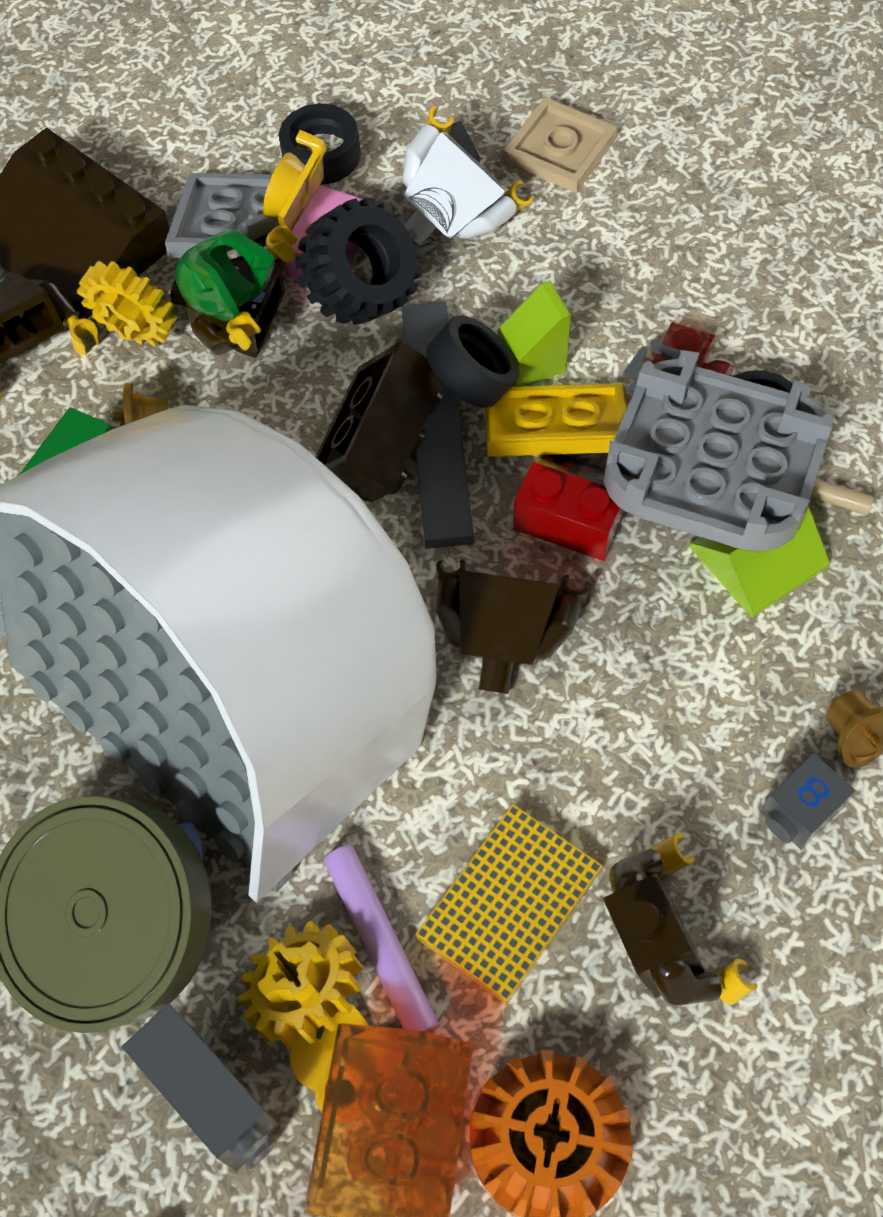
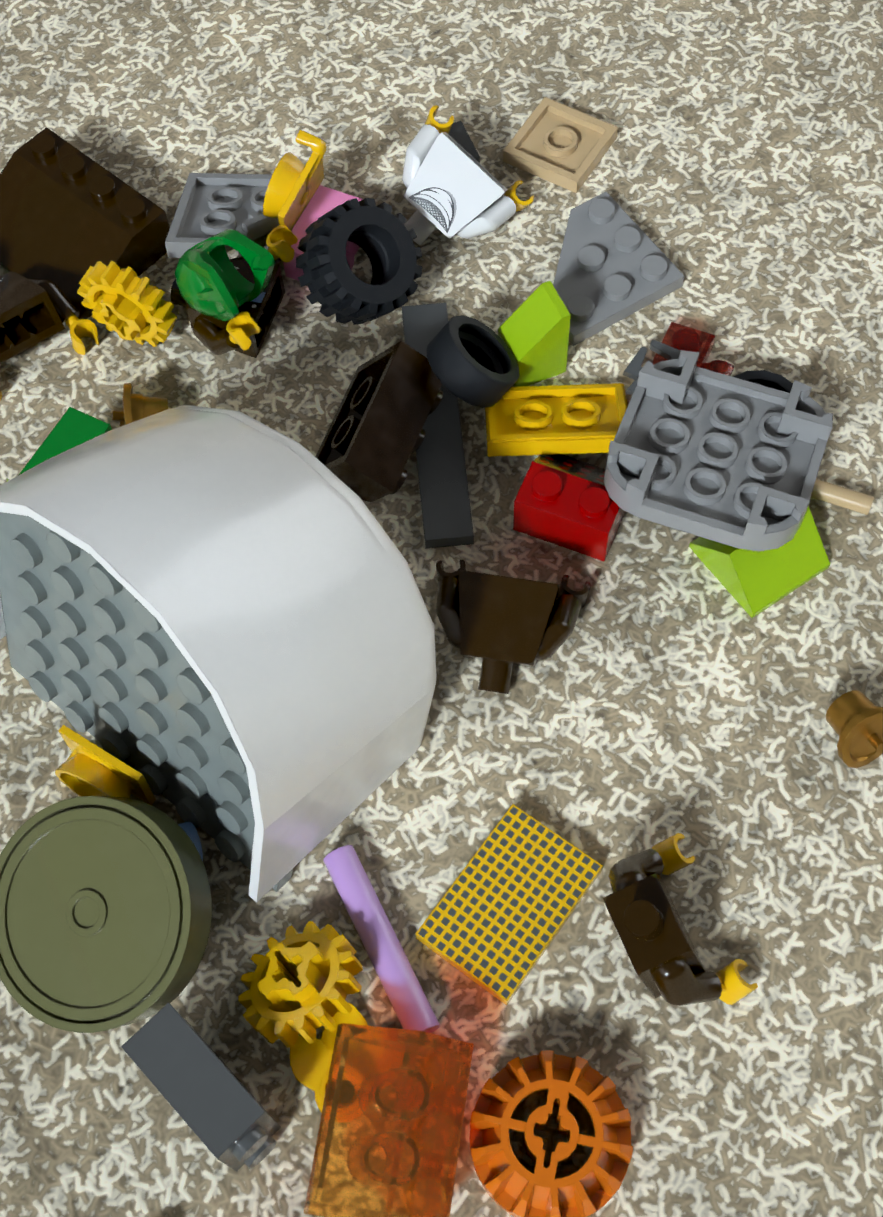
black tyre [278,103,361,185] -> none
dark grey brick [761,752,856,850] -> none
none -> yellow hat [55,725,156,805]
none -> light grey plate [553,192,684,346]

